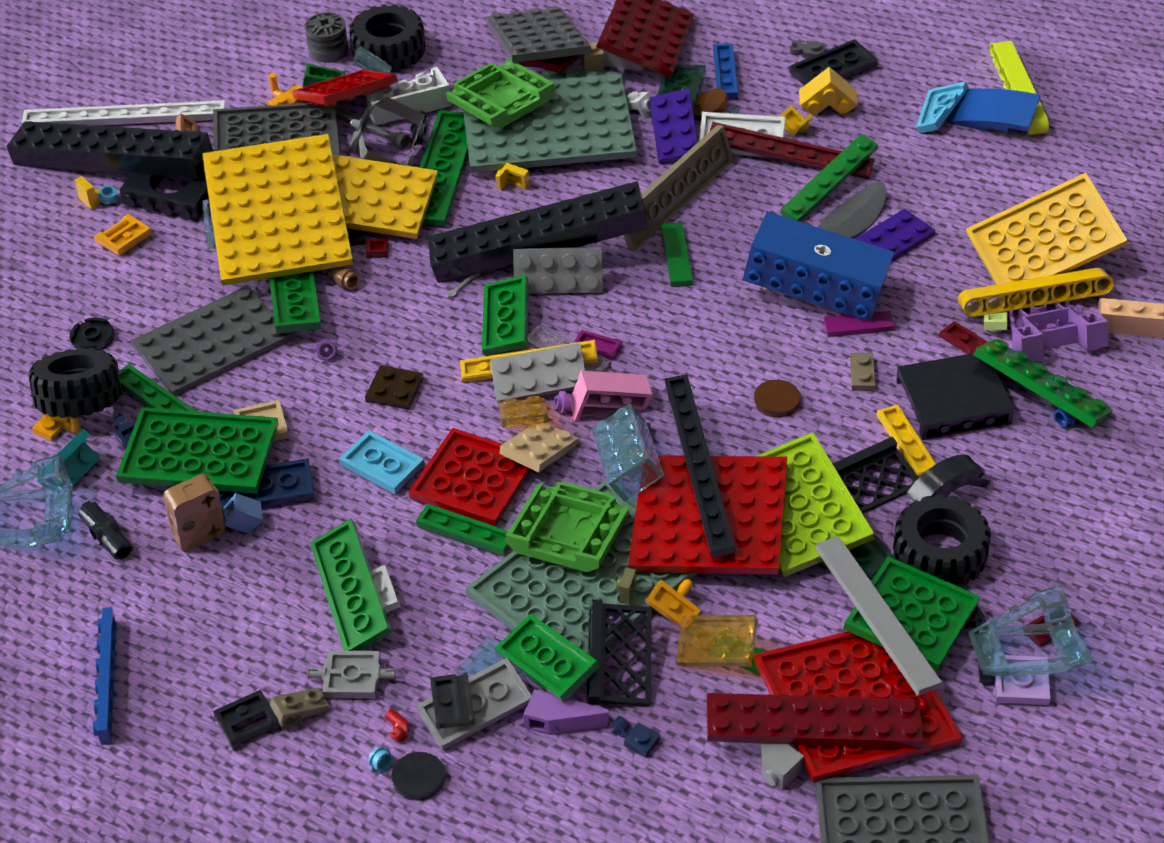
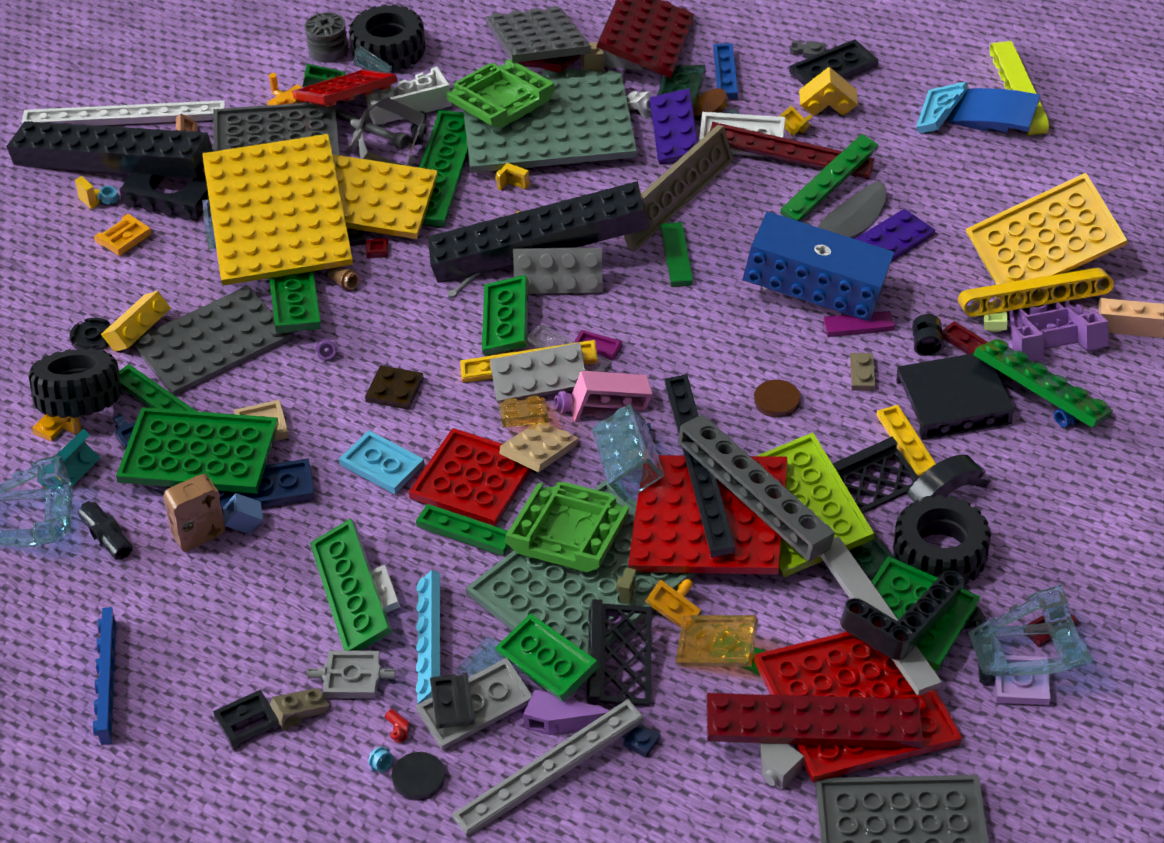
none -> yellow brick [101,291,171,351]
none -> medium azure plate [416,570,440,704]
none -> light grey tile [451,699,644,837]
none -> dark grey brick [678,414,835,562]
none -> black beam [840,571,964,660]
none -> black wheel [912,314,944,356]

